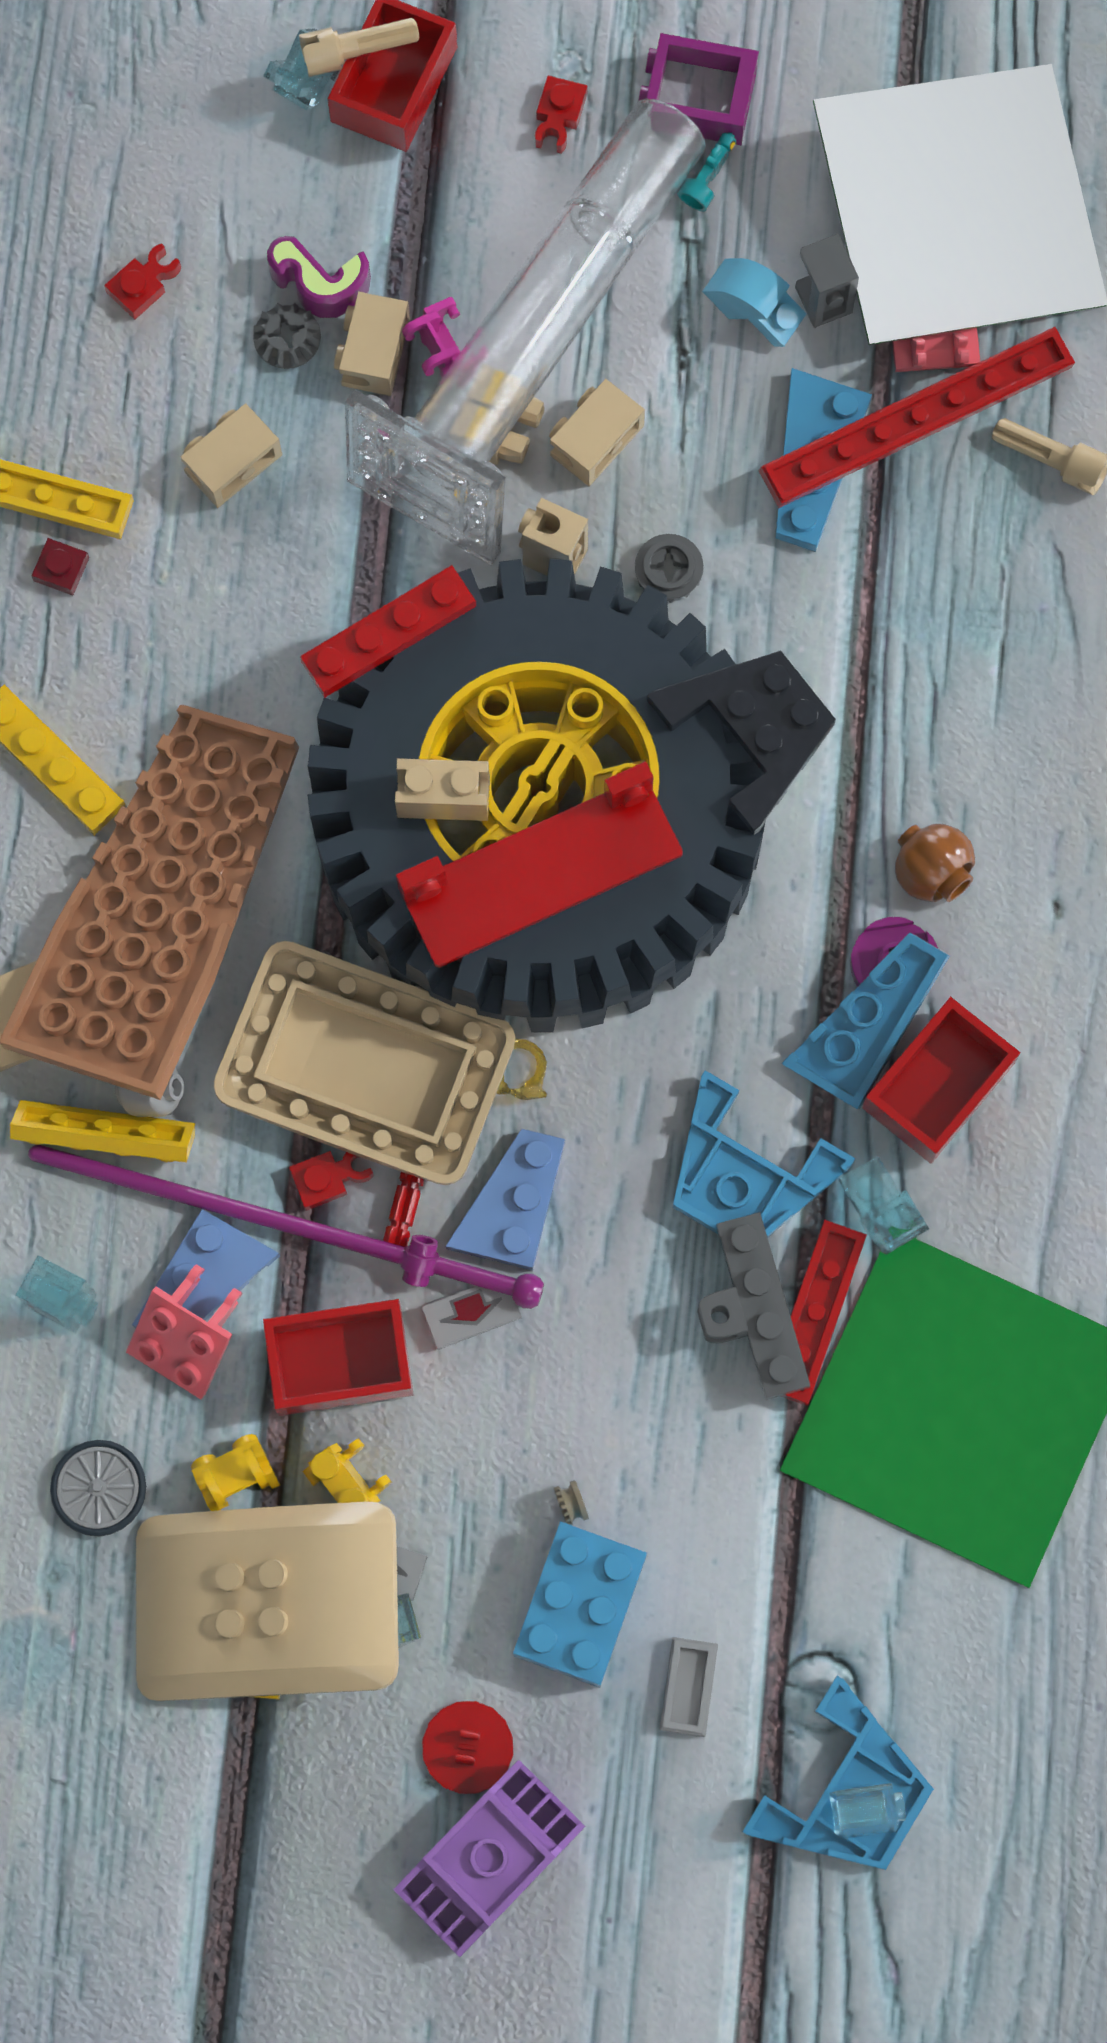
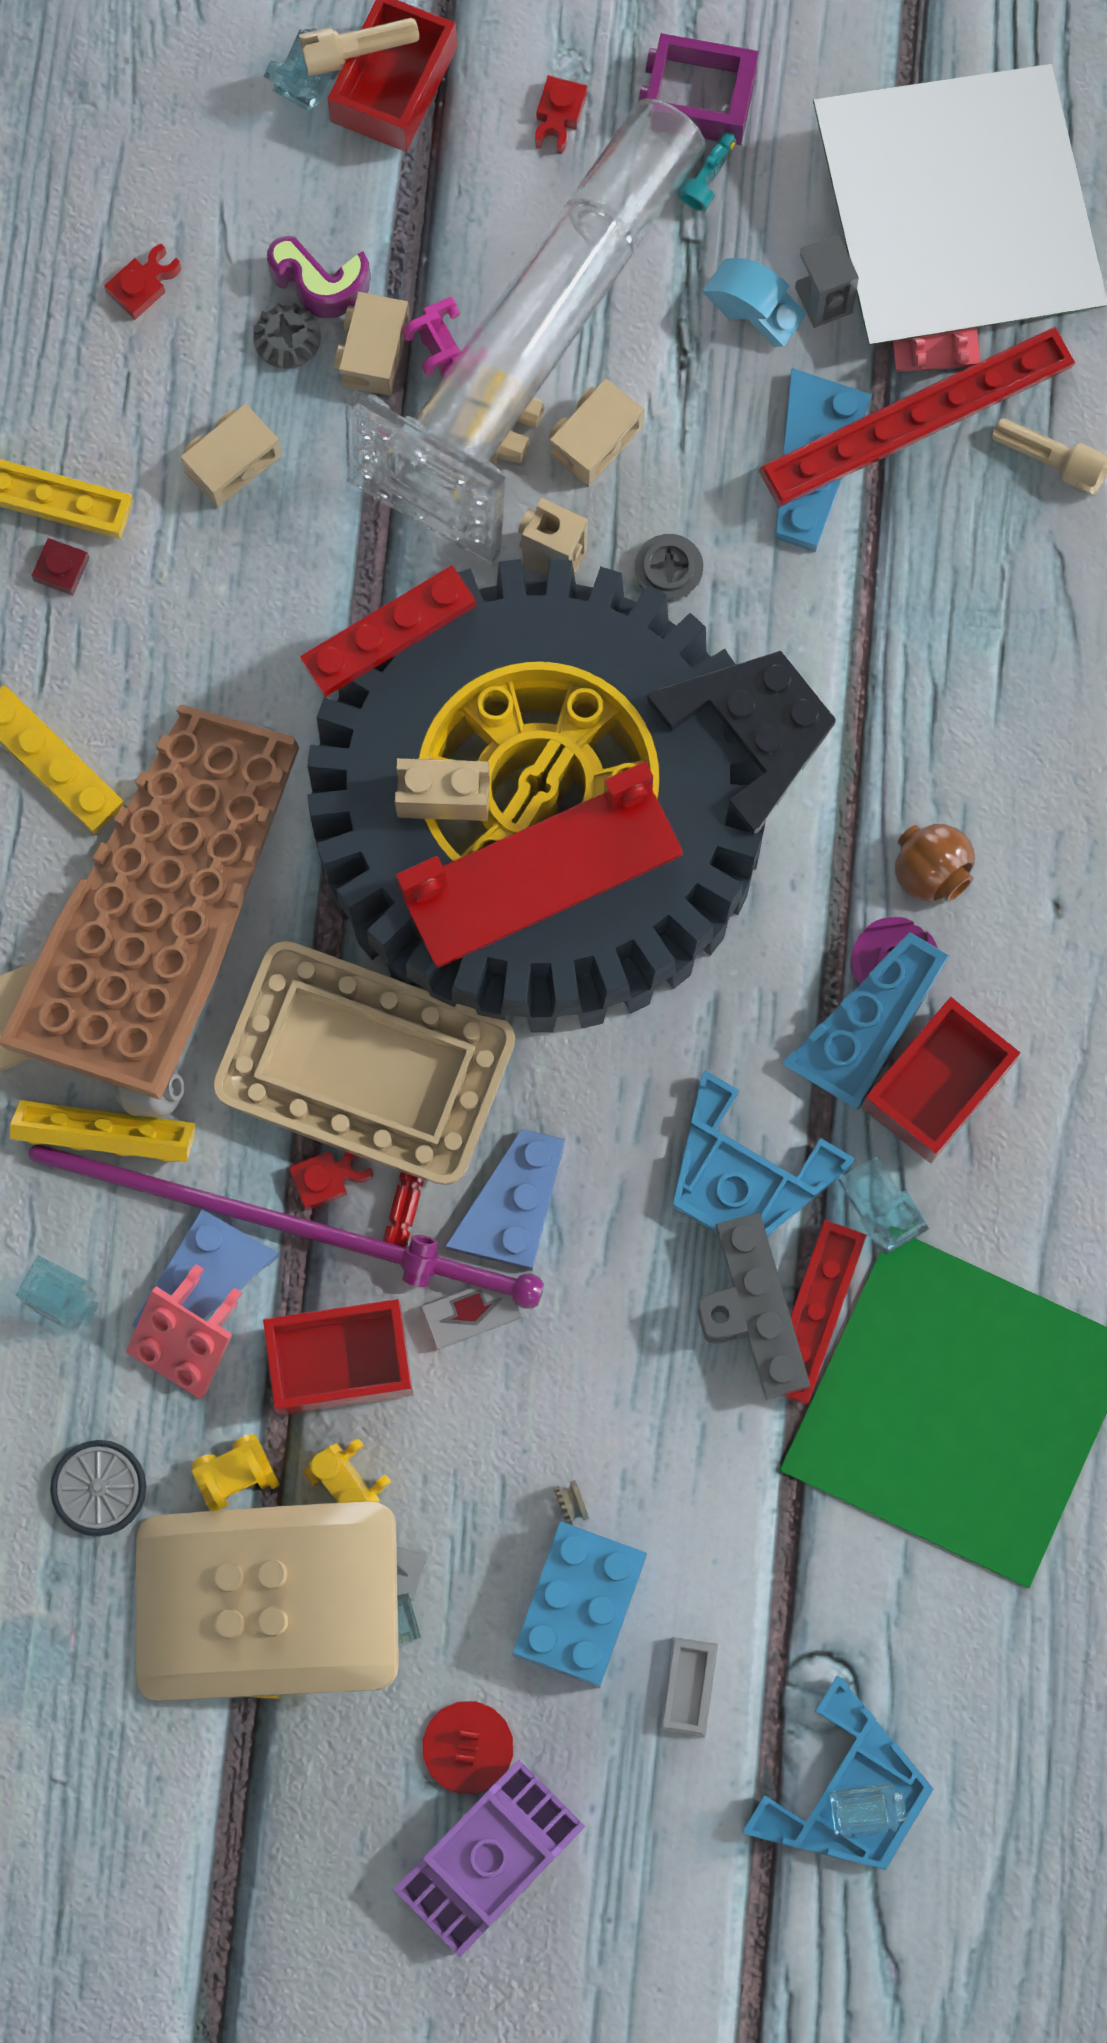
clear yellow piece [496,1039,547,1100] -> none

